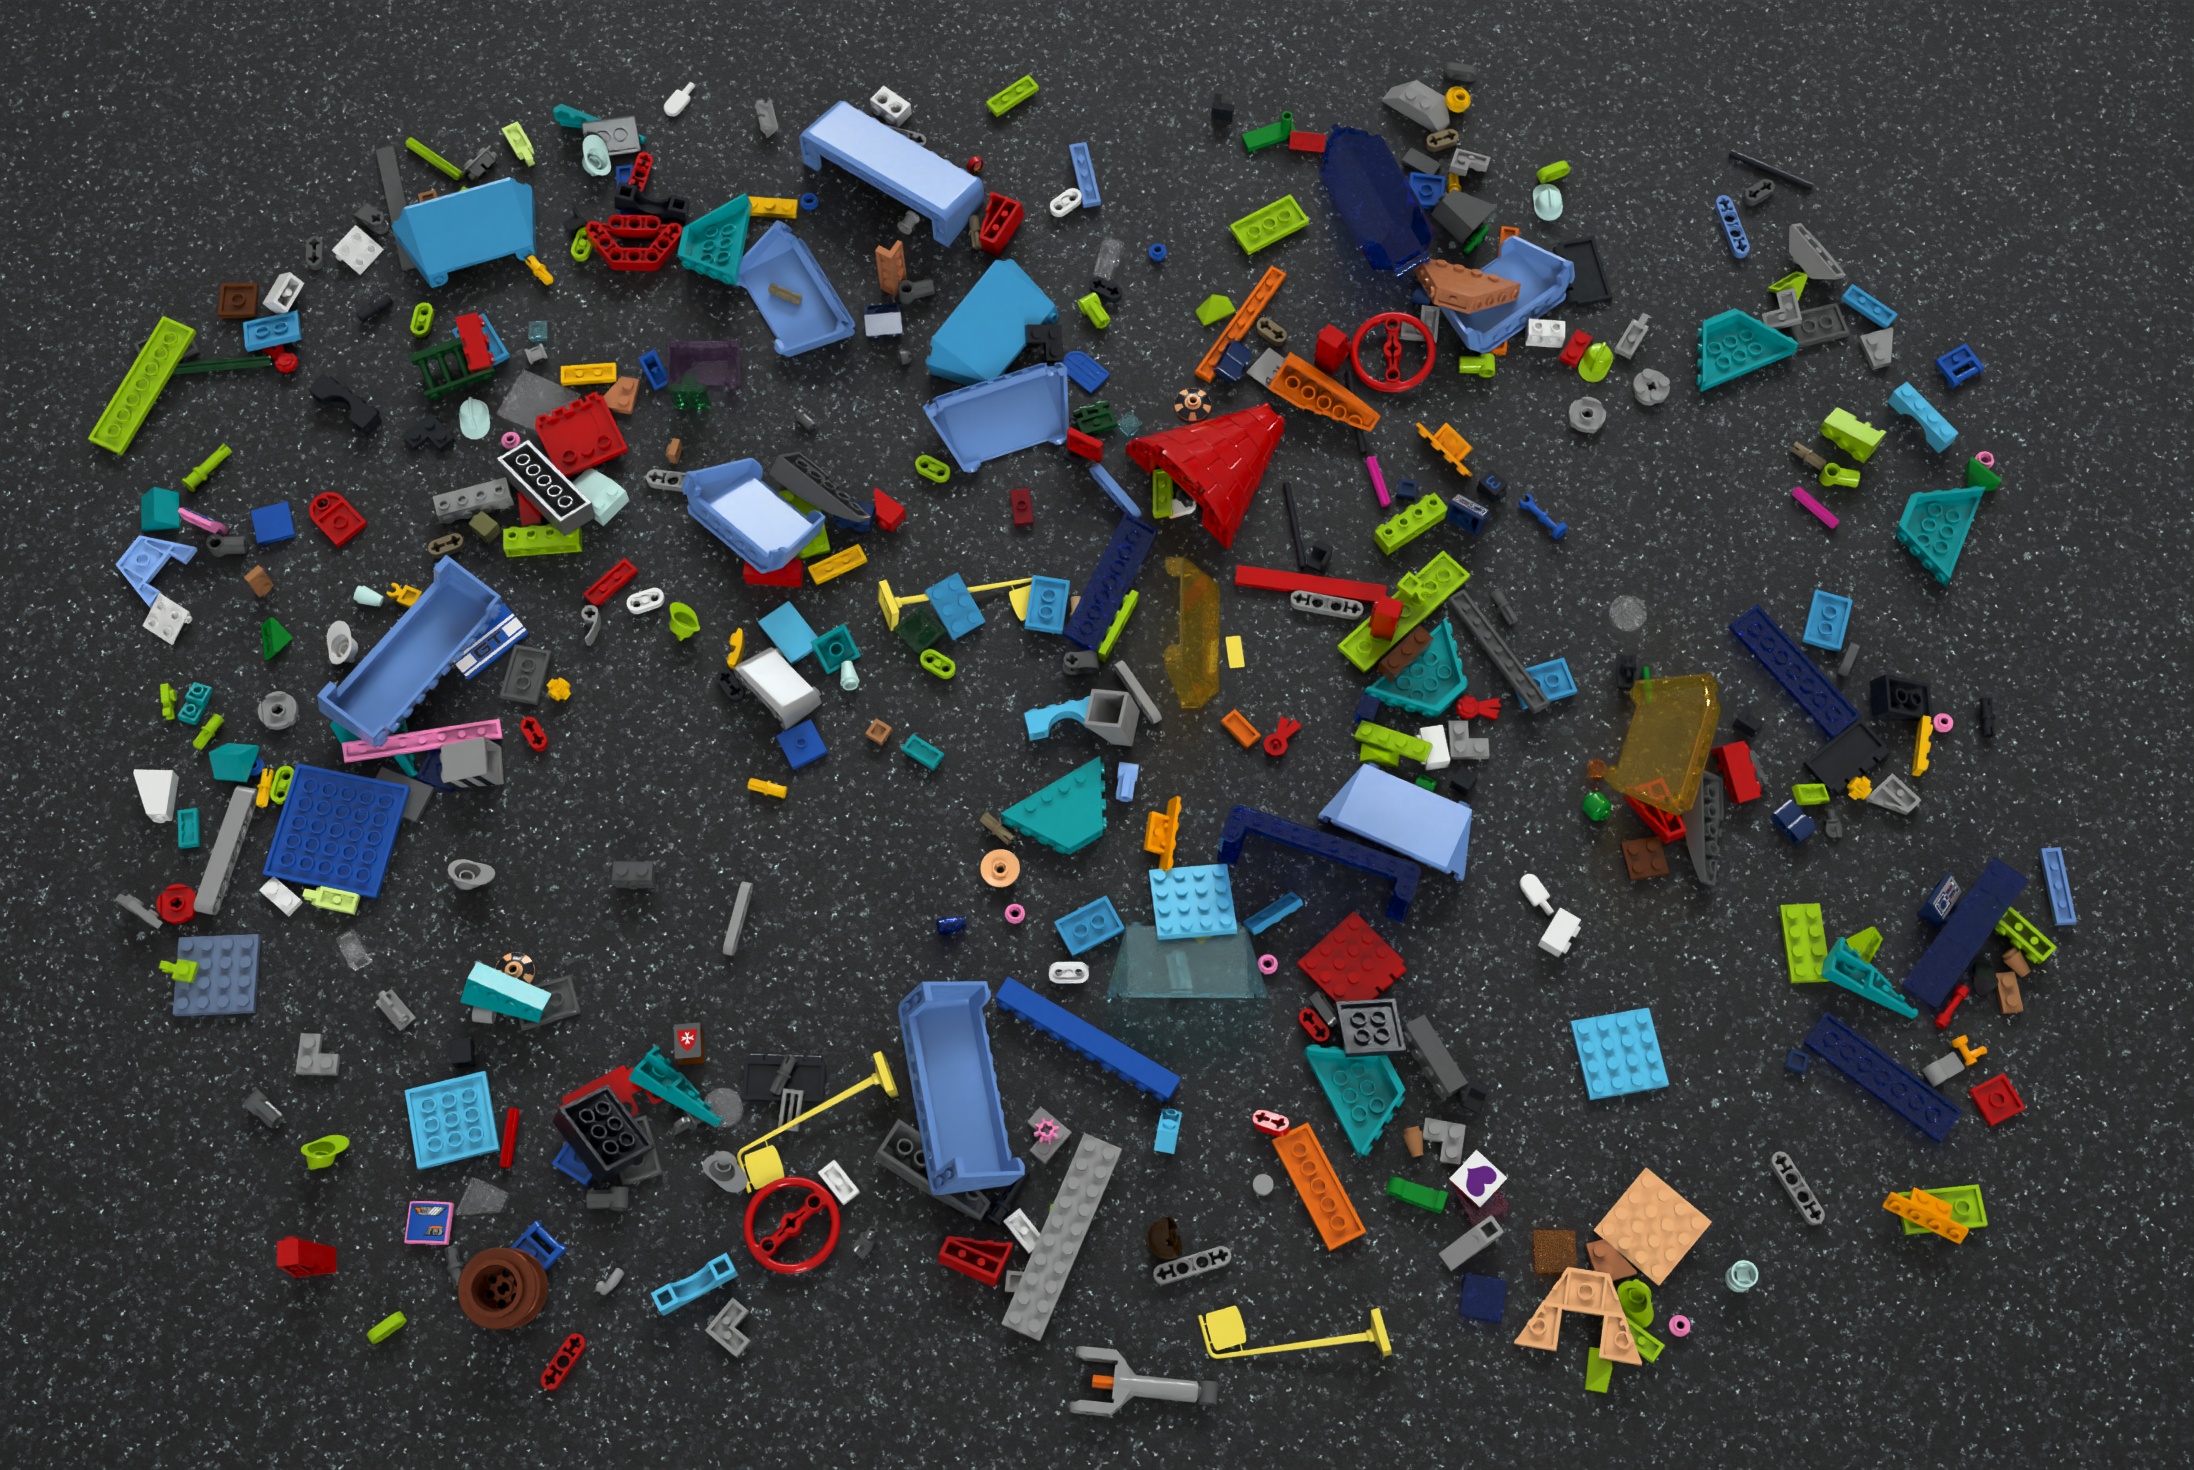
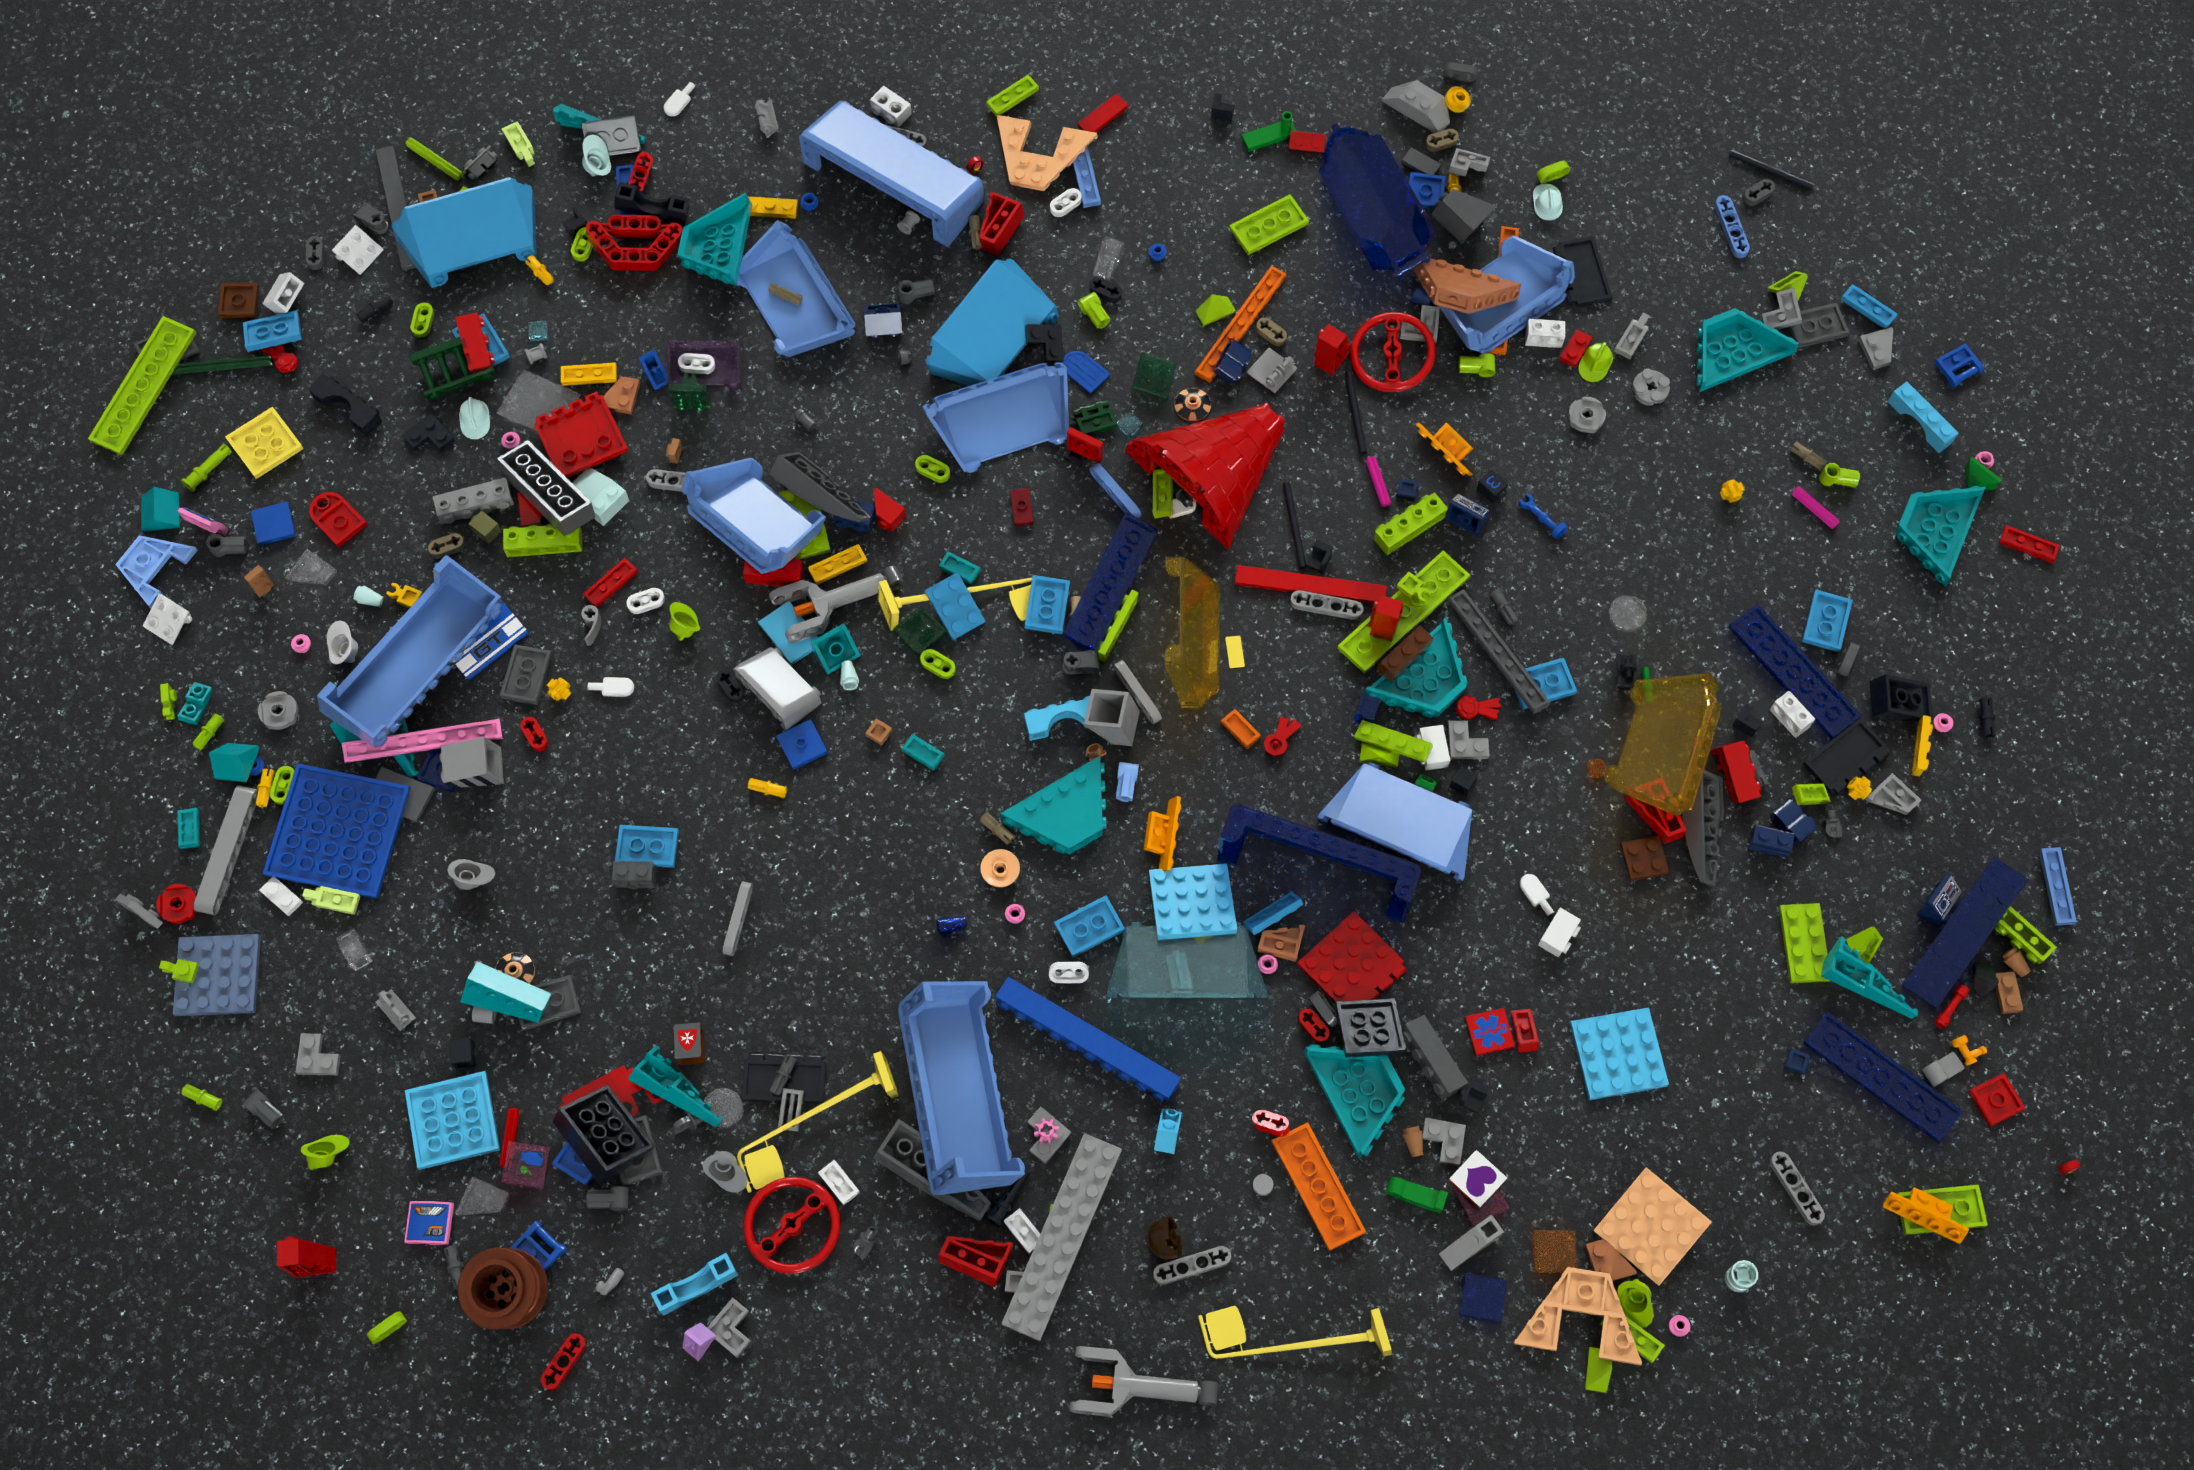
white slope [133,769,179,823] -> none
green slope [261,617,293,660] -> none
yellow slope [727,628,745,672] -> none
nougat fence [875,240,907,297] -> none
orange wedge [1268,352,1381,432] -> none
green bar [1463,225,1489,255] -> none
green head [1582,792,1612,821] -> none
light grey wedge [1789,223,1846,280] -> none
lime wedge [1819,407,1886,463] -> none
none -> lime axle [182,1084,223,1111]
none -> light yellow plate [225,407,304,479]
none -> clear wing [285,549,338,586]
none -> bright pink plate [291,634,311,653]
none -> clear pink tile [501,1141,550,1189]
none -> white piece [588,677,634,697]
none -> dark azure plate [615,825,679,868]
none -> white plate [678,353,715,374]
none -> lavender slope [683,1323,716,1361]
none -> light grey piece [769,566,904,643]
none -> teal plate [938,552,981,585]
none -> light nougat wing [997,115,1098,191]
none -> red tile [1078,94,1128,133]
none -> medium nougat plate [1085,743,1107,761]
none -> clear green plate [1132,352,1177,399]
none -> nougat wing [1257,925,1305,962]
none -> red tile [1465,1008,1515,1056]
none -> red slope [1511,1009,1539,1052]
none -> yellow gear [1720,479,1745,503]
none -> dark blue brick [1748,824,1794,858]
none -> white brick [1770,691,1815,738]
none -> red tile [1999,525,2060,563]
none -> red tile [2058,1160,2081,1176]

